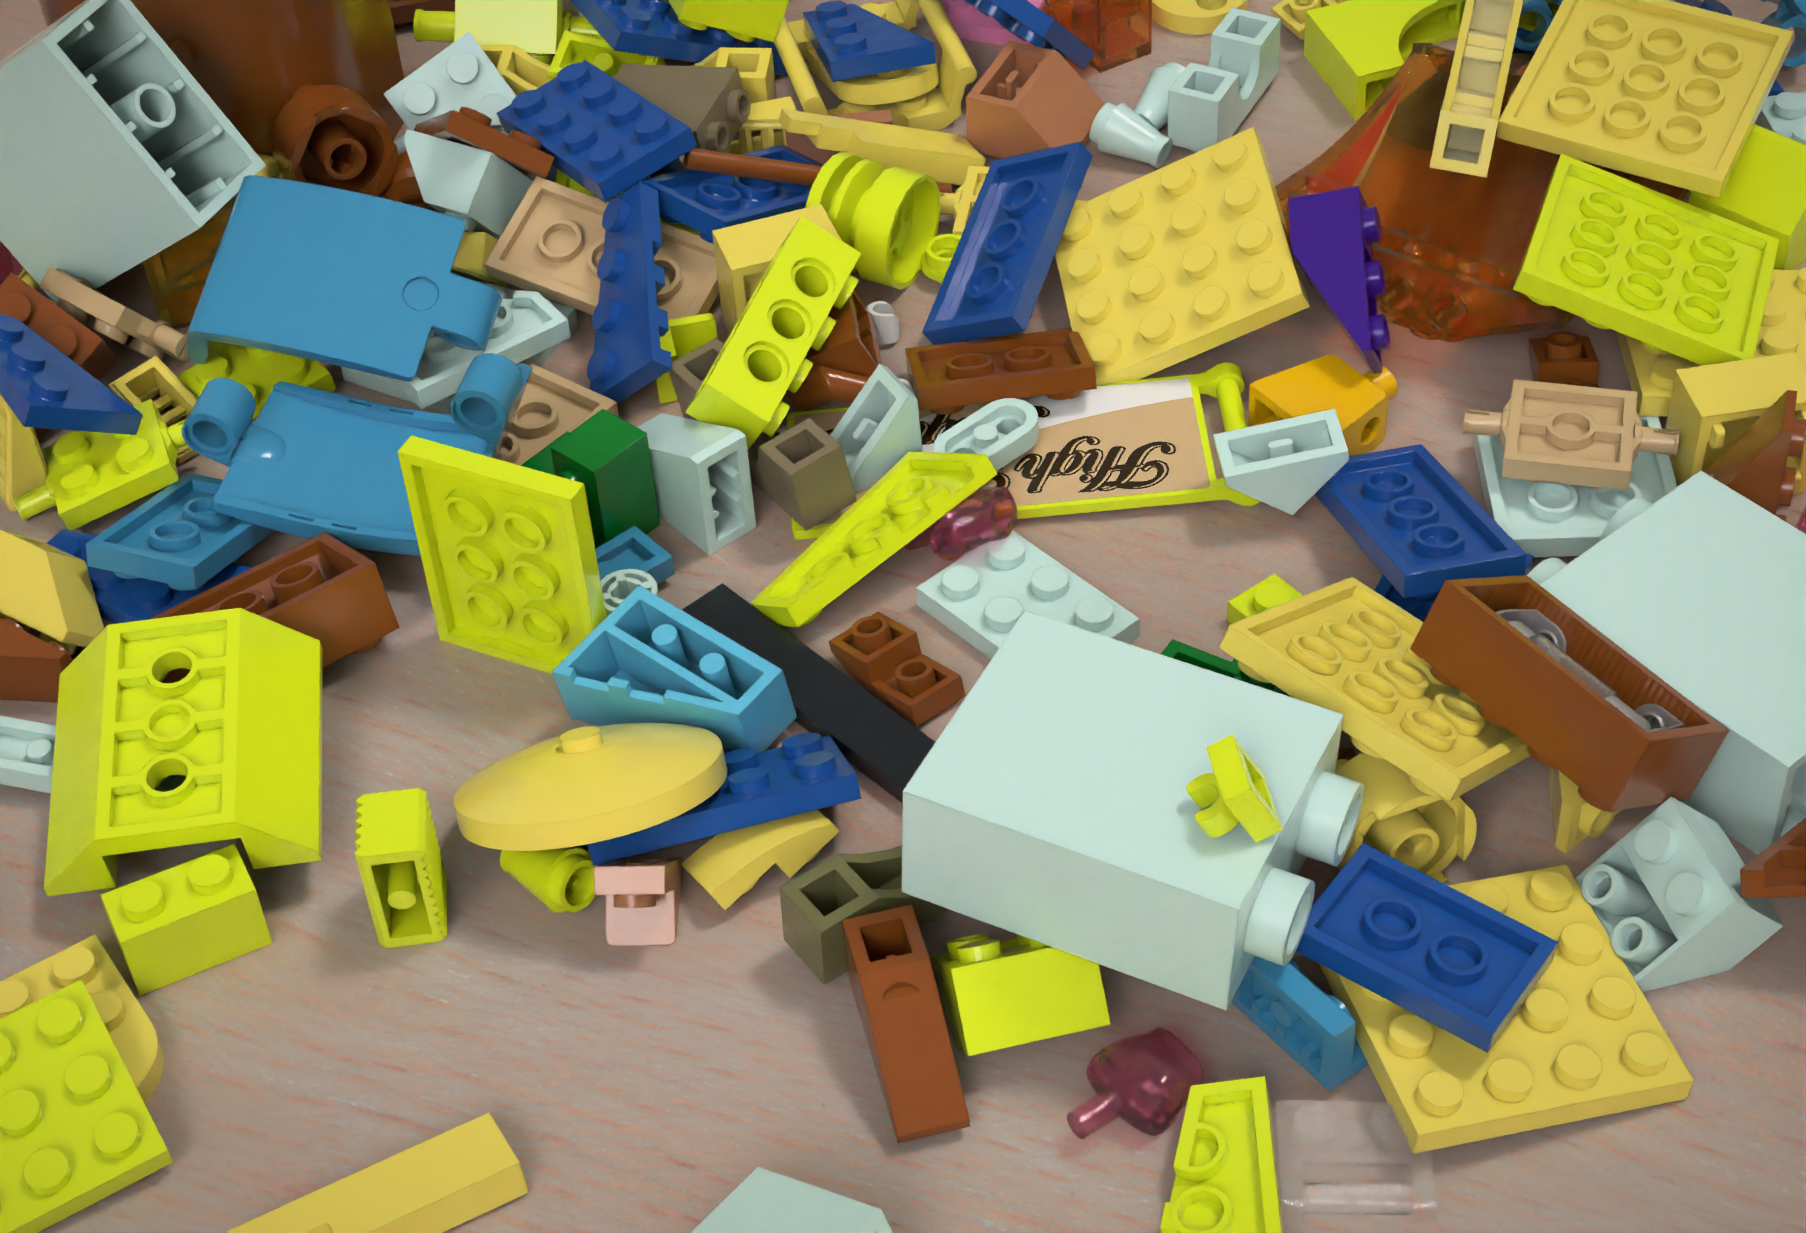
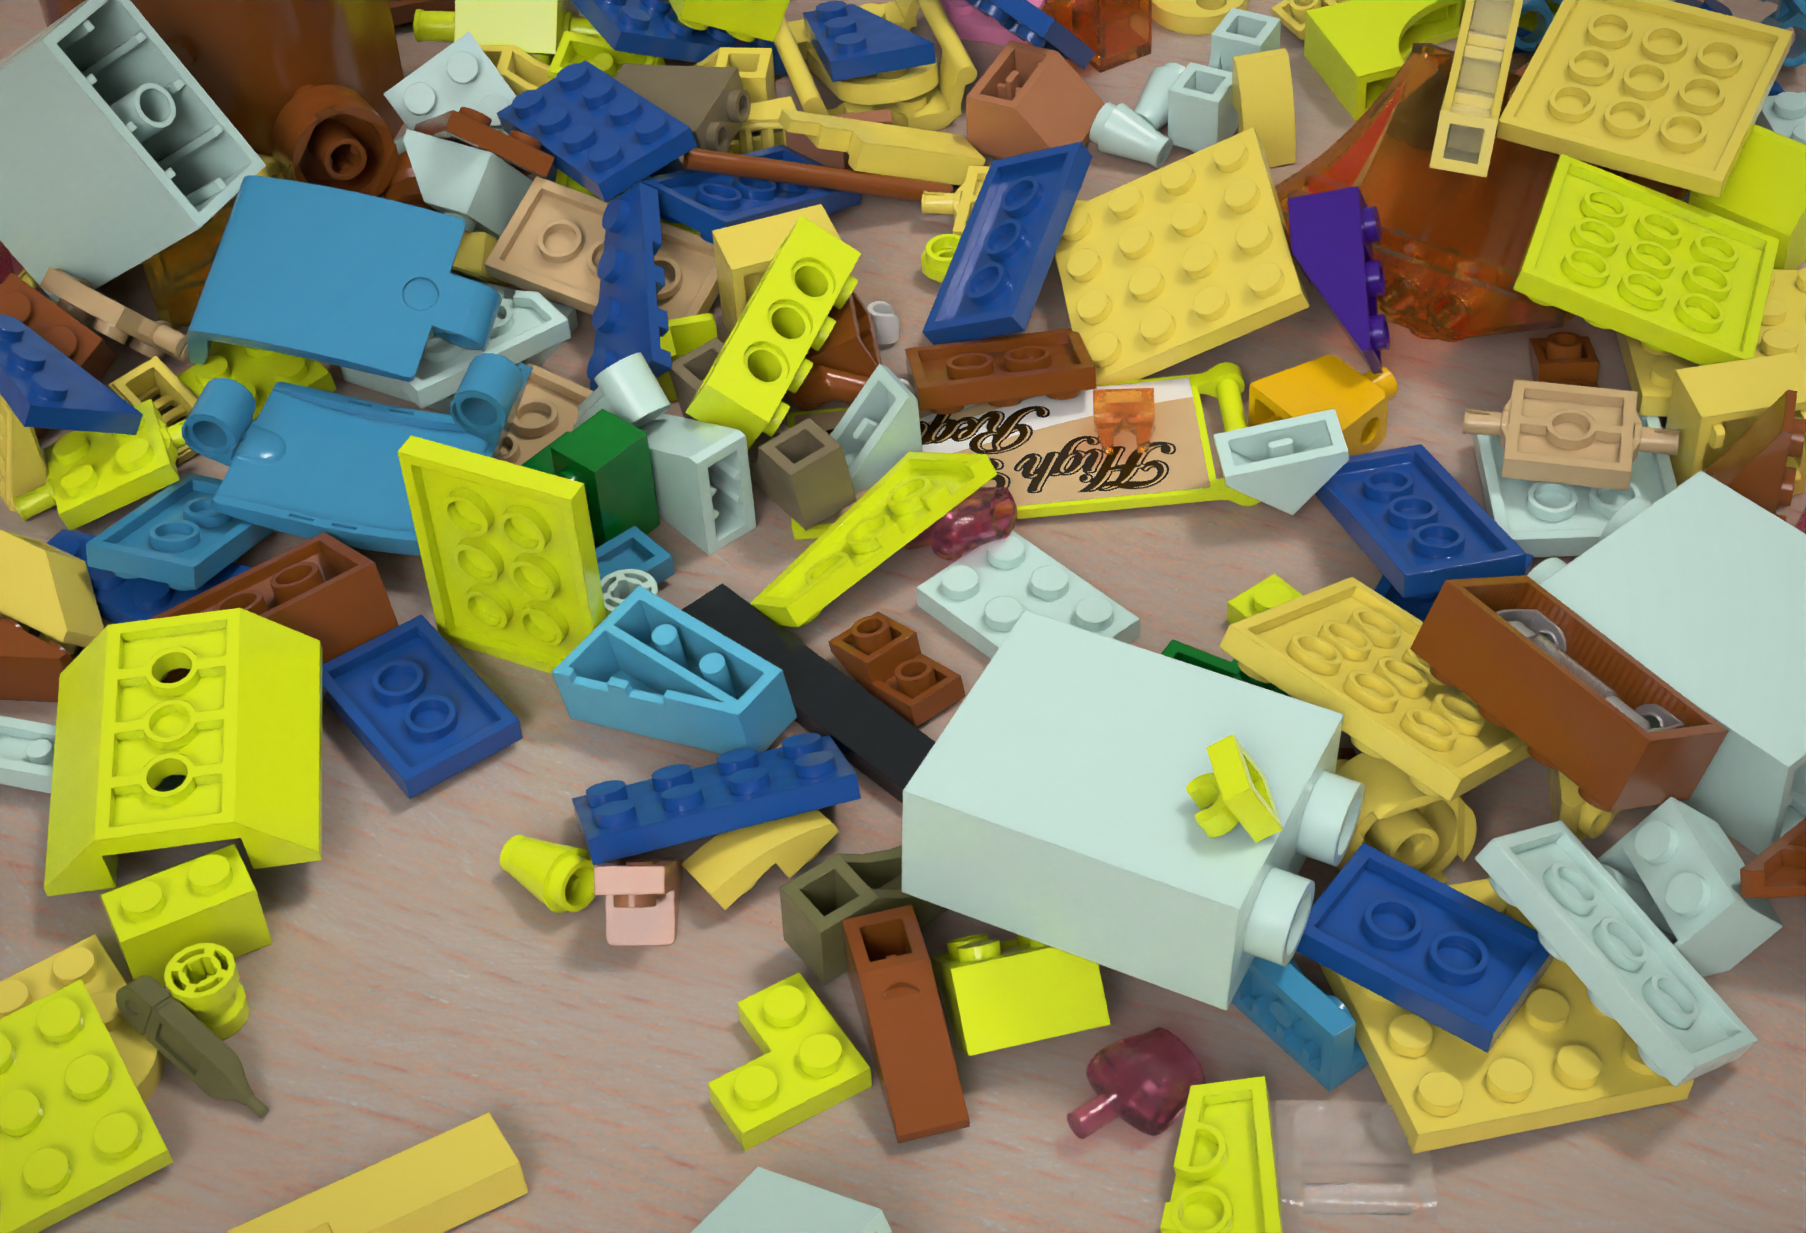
neon yellow brick [354,788,447,948] -> none
light yellow dish [454,723,728,851] -> none
neon yellow wheel [805,152,941,290] -> none
light aqua plate [933,398,1039,471] -> none
none -> olive piece [116,975,269,1118]
none -> neon yellow wheel [164,943,250,1040]
none -> blue plate [322,614,523,799]
none -> light aqua piece [573,352,671,429]
none -> neon yellow plate [707,972,873,1151]
none -> clear orange tile [1093,388,1155,455]
none -> light yellow slope [1232,48,1296,168]
none -> light aqua plate [1475,820,1758,1087]

